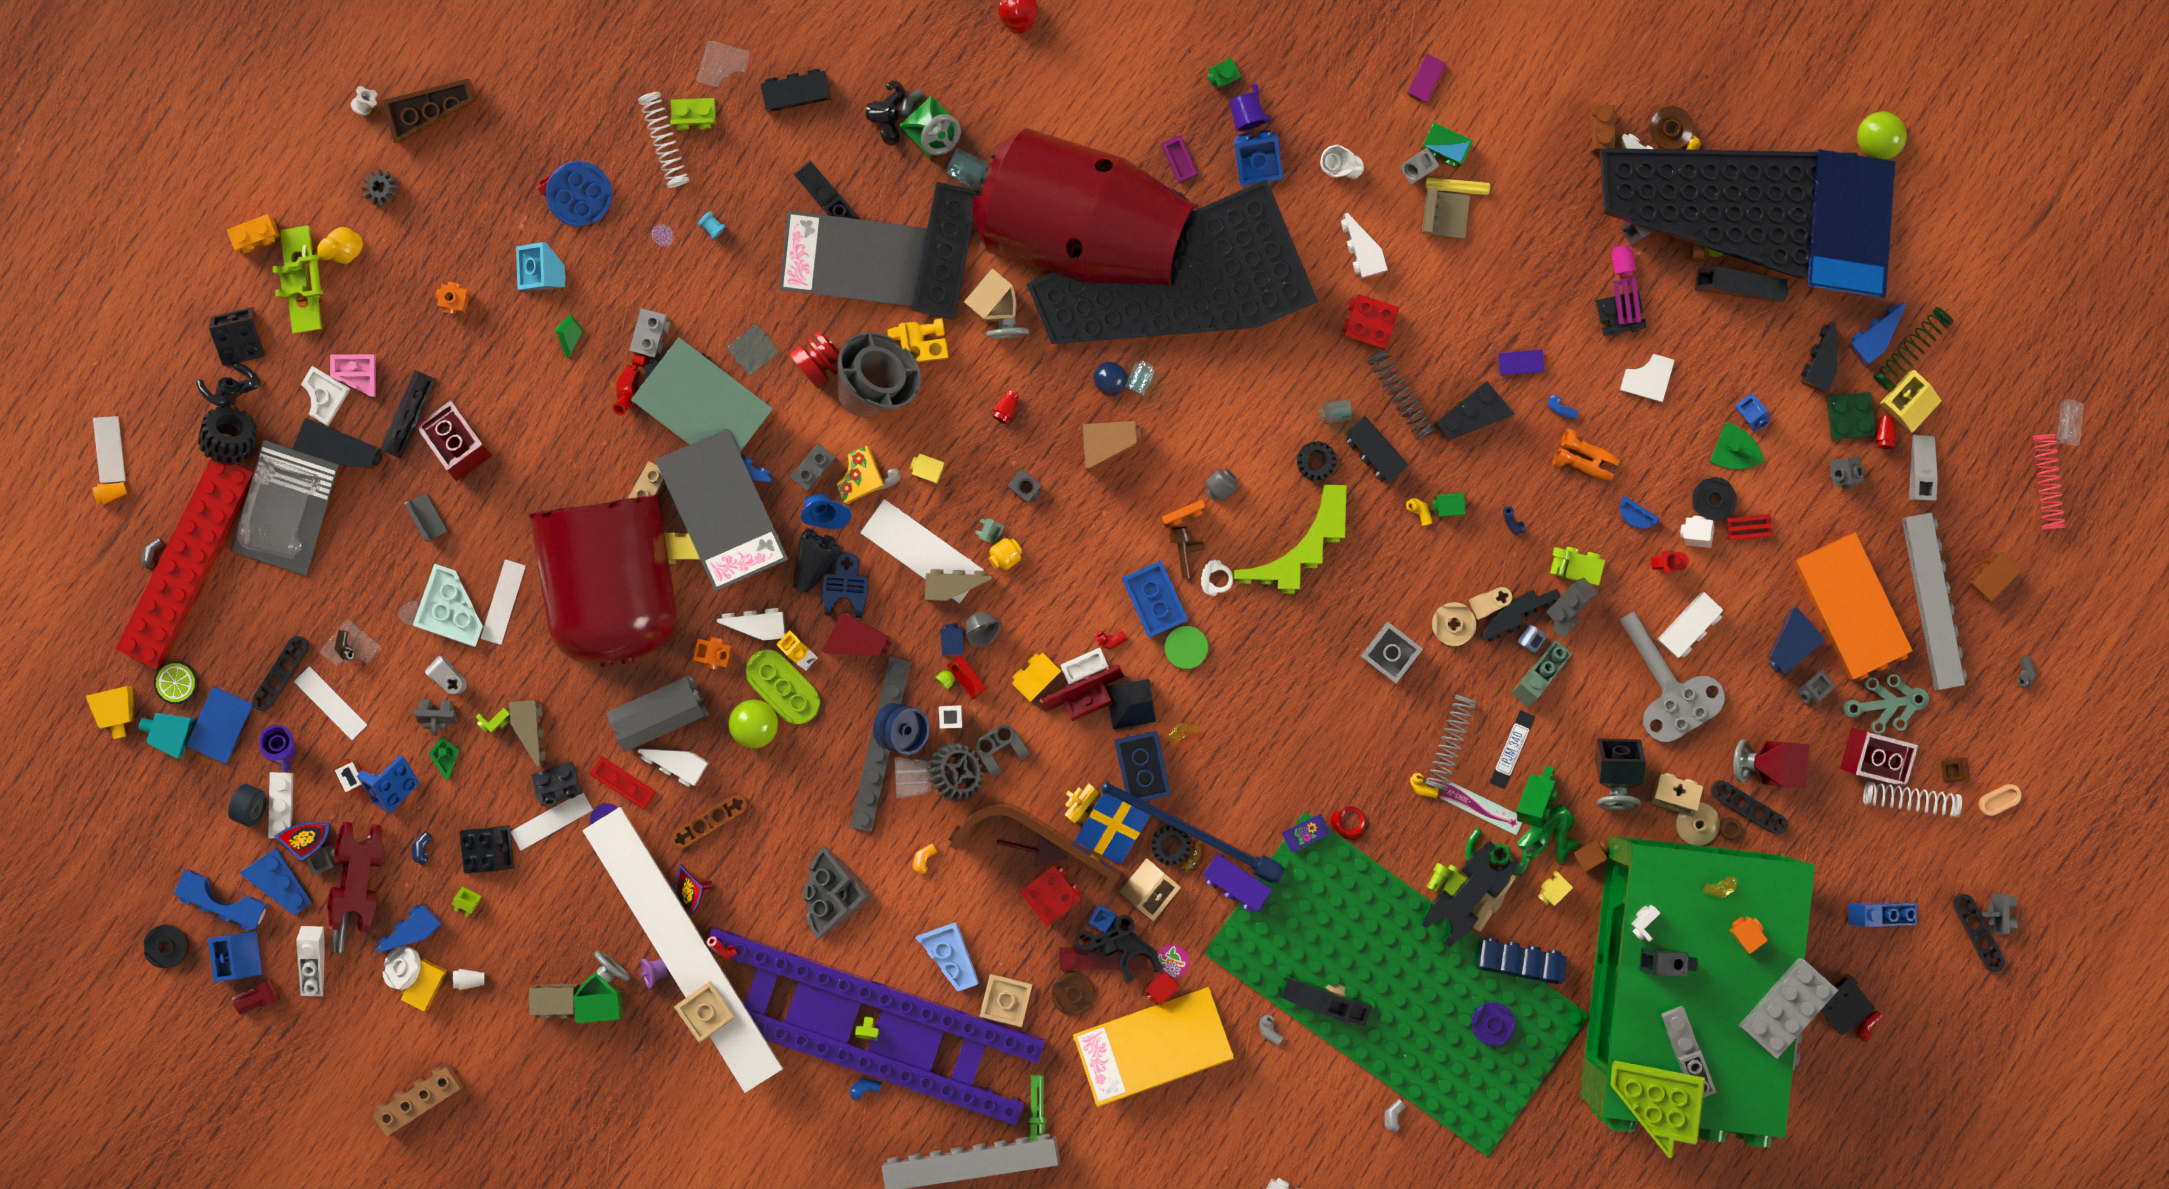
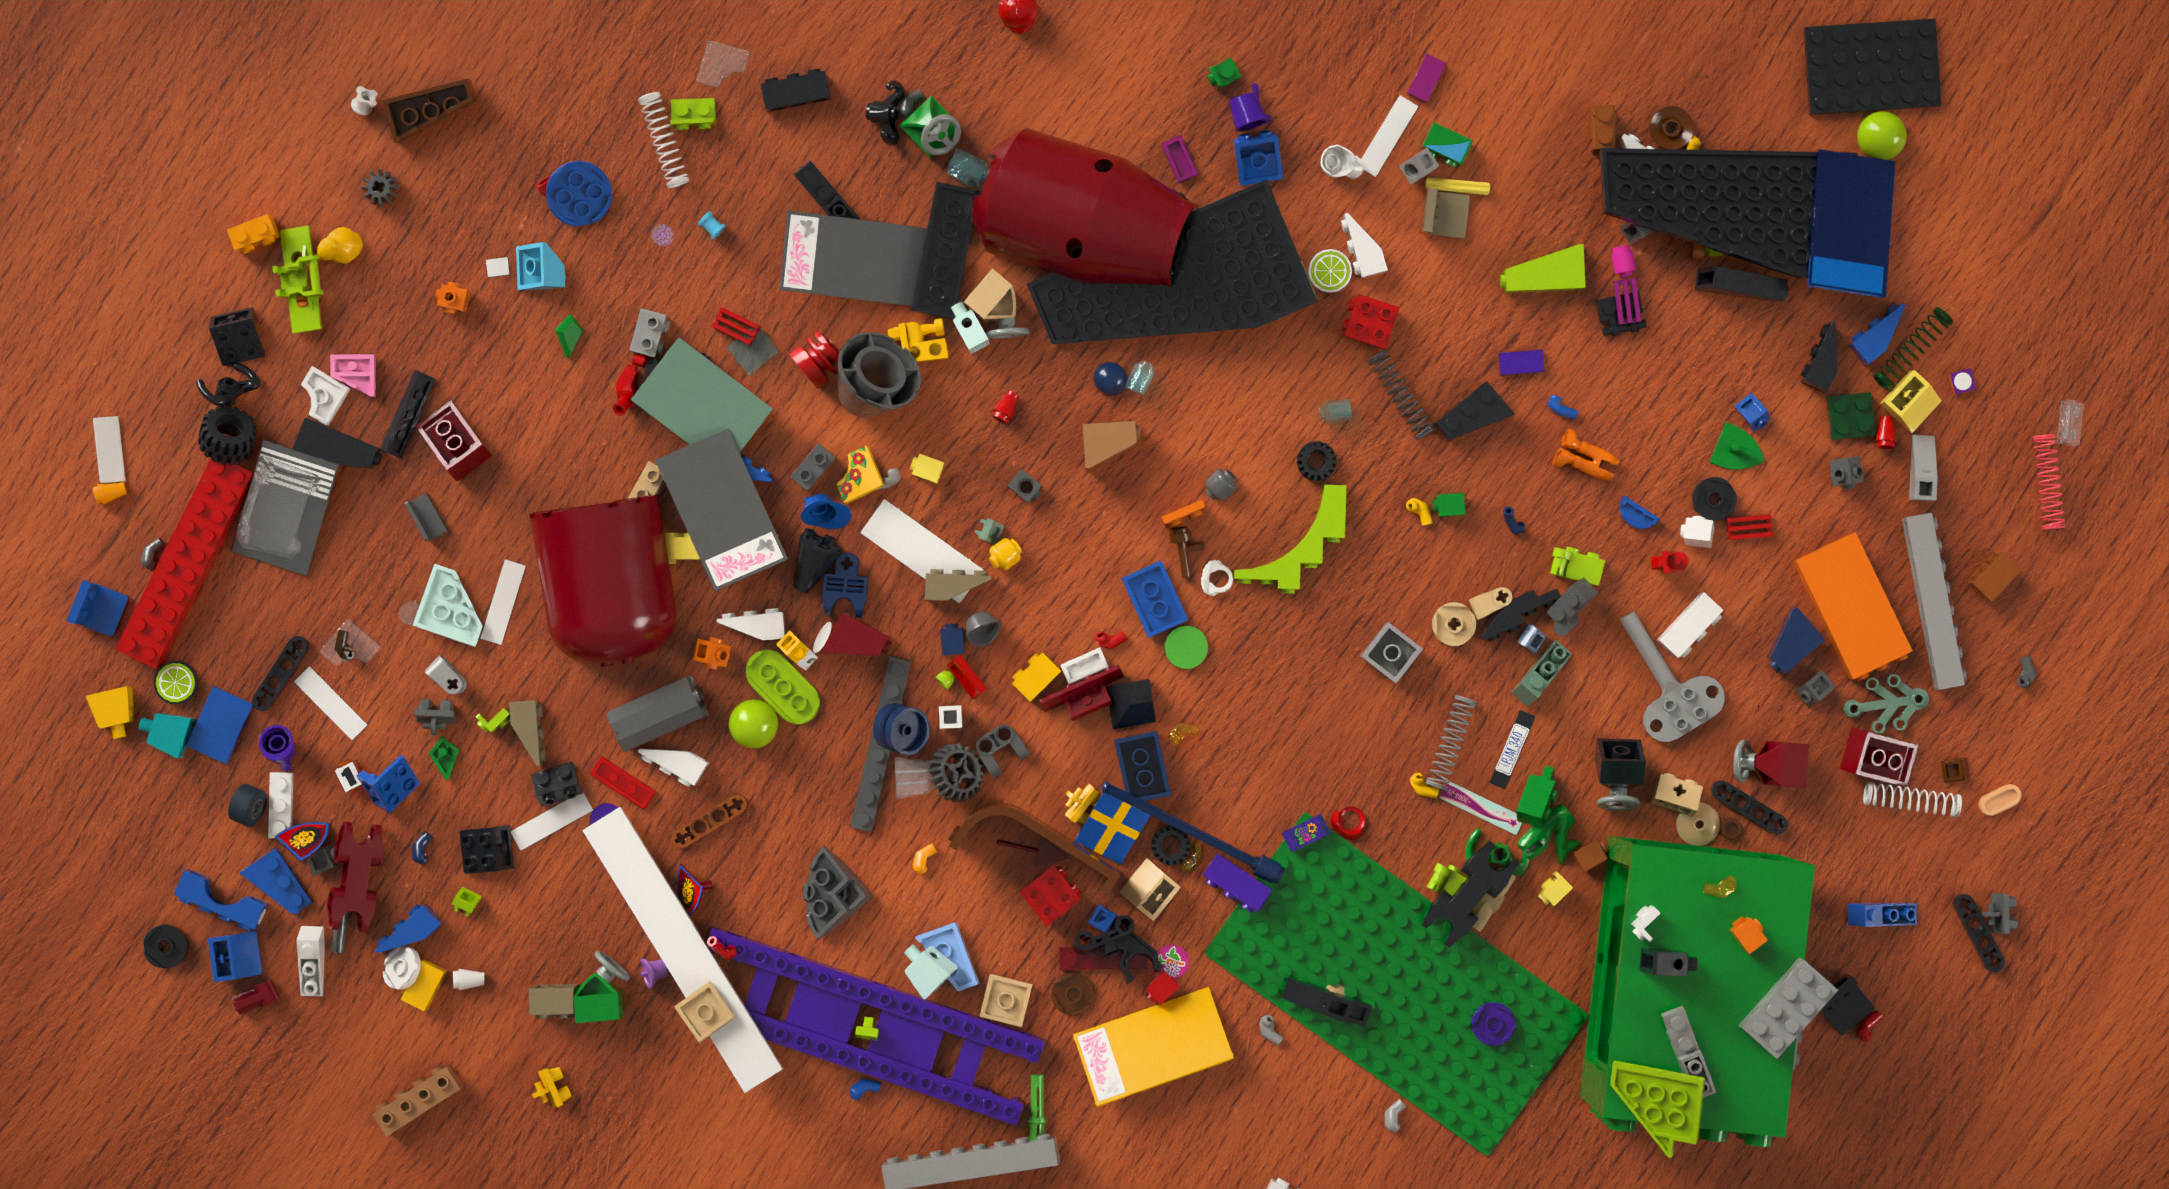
black brick [1344,416,1409,484] -> none
dark blue brick [1476,938,1567,985] -> none
white tile [1620,354,1674,402] -> none
none -> blue bracket [66,580,129,637]
none -> white sticker [486,257,509,277]
none -> yellow hips [532,1067,572,1108]
none -> red tile [711,307,760,346]
none -> white sticker [813,622,832,653]
none -> light aqua torso [904,944,959,1000]
none -> light aqua torso [951,302,990,354]
none -> lime tile [1308,249,1352,293]
none -> white sticker [1361,95,1418,177]
none -> lime slope [1500,244,1586,293]
none -> black plate [1803,19,1941,115]
none -> tile [1948,368,1976,395]

